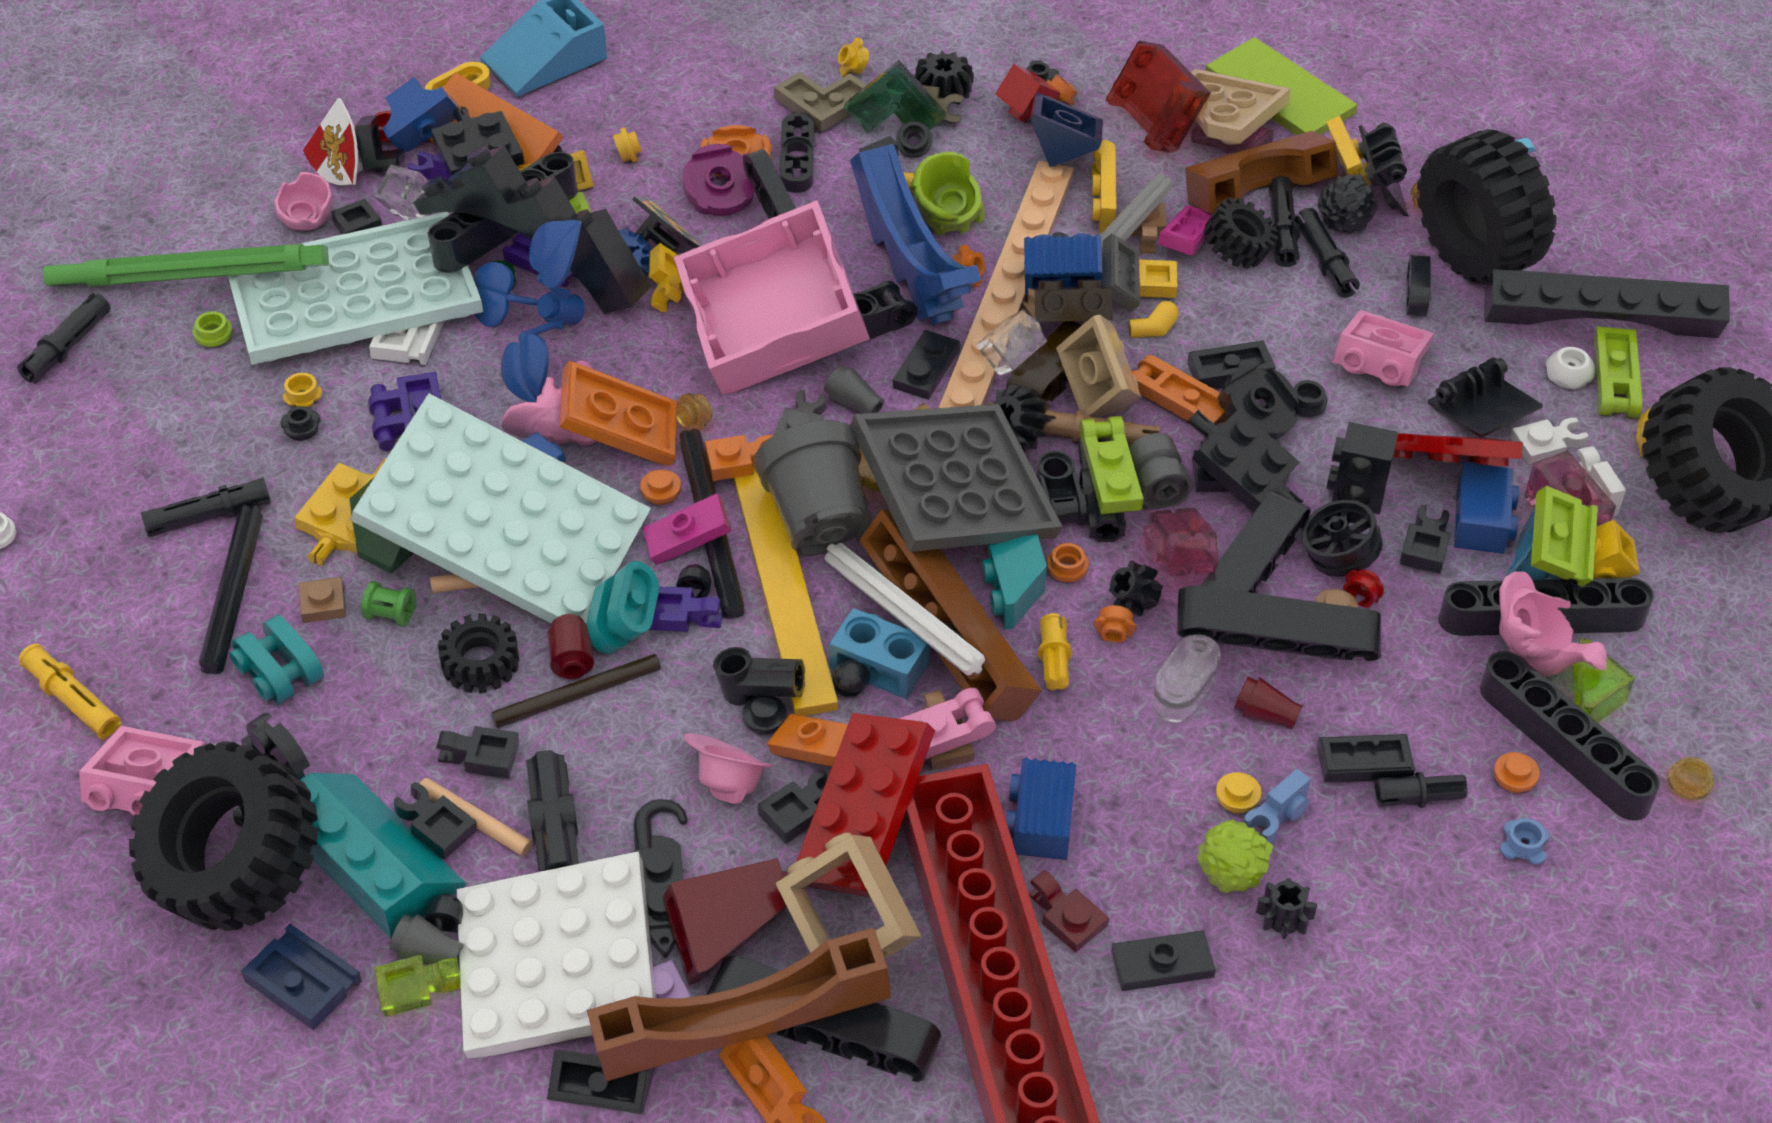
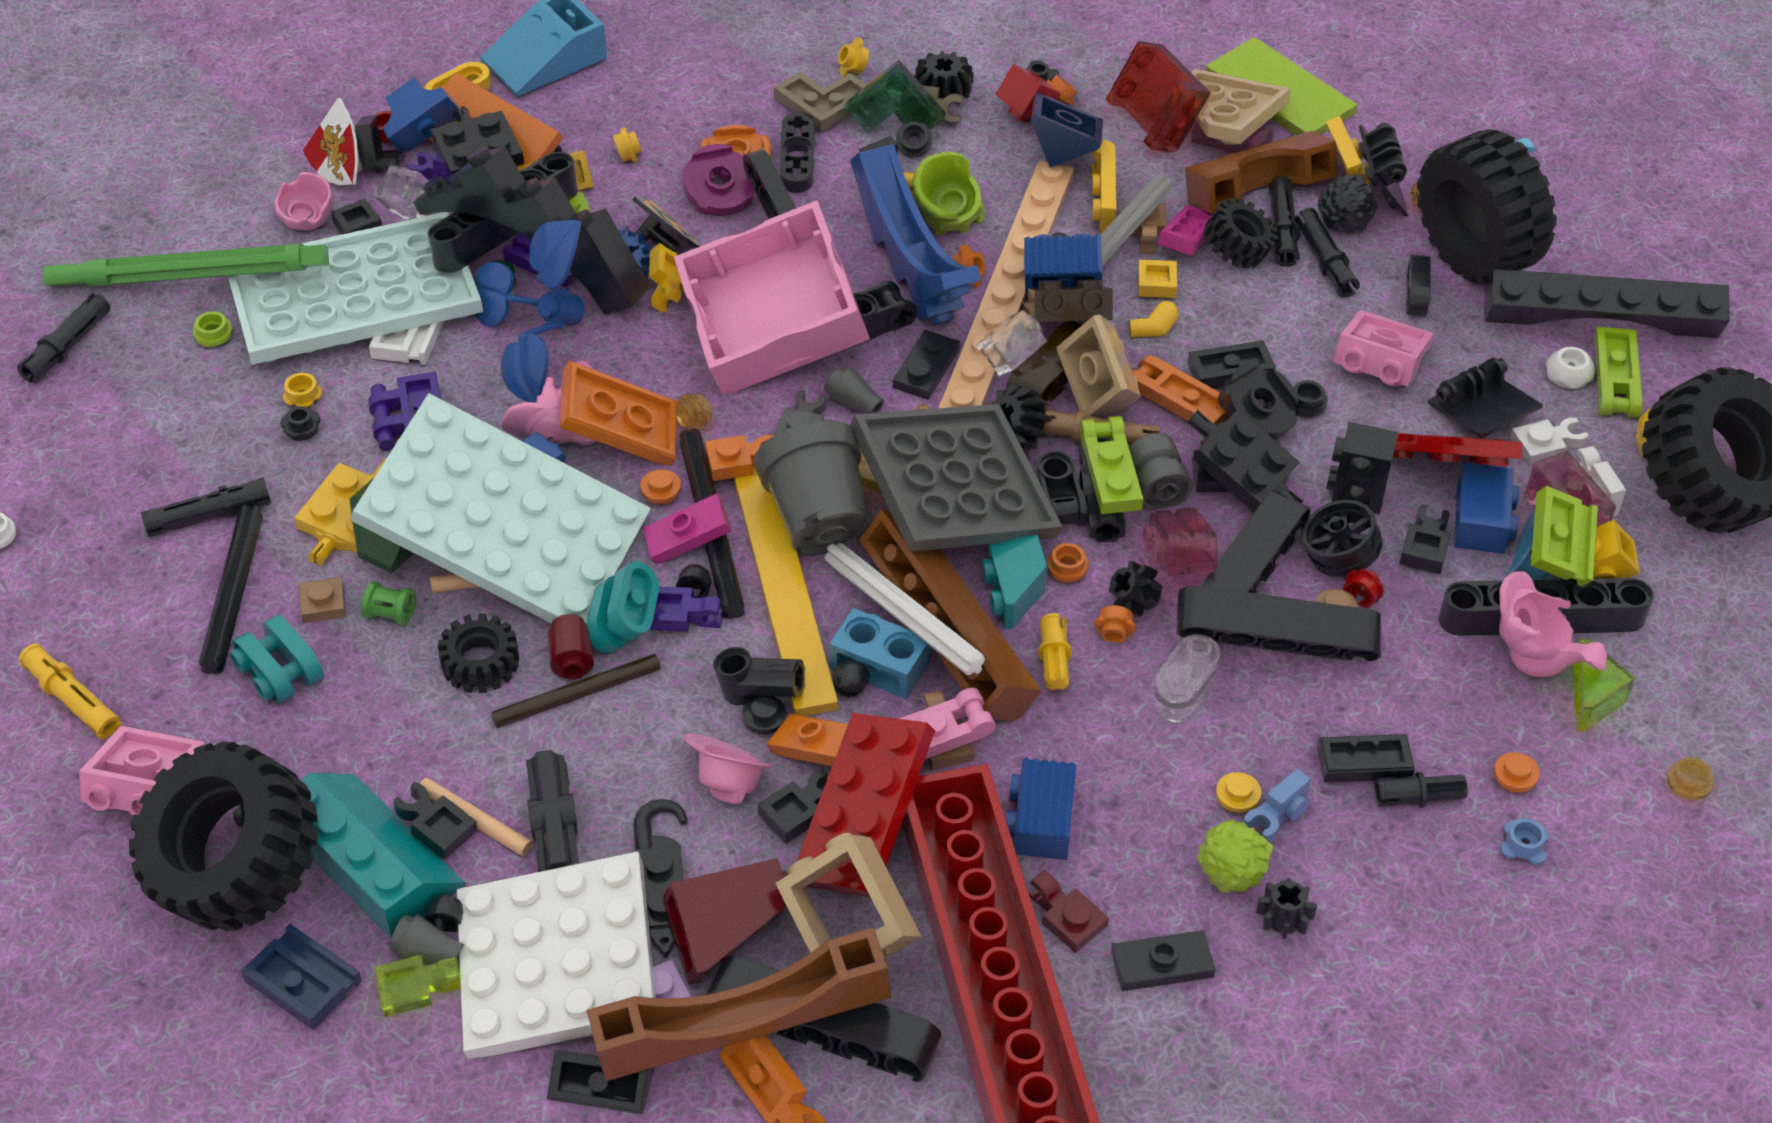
black plate [241,712,310,780] -> none
black plate [436,726,519,779] -> none
dark grey plate [1102,233,1140,312] -> none
dark red cone [1234,676,1303,729] -> none
black beam [1480,651,1660,820] -> none

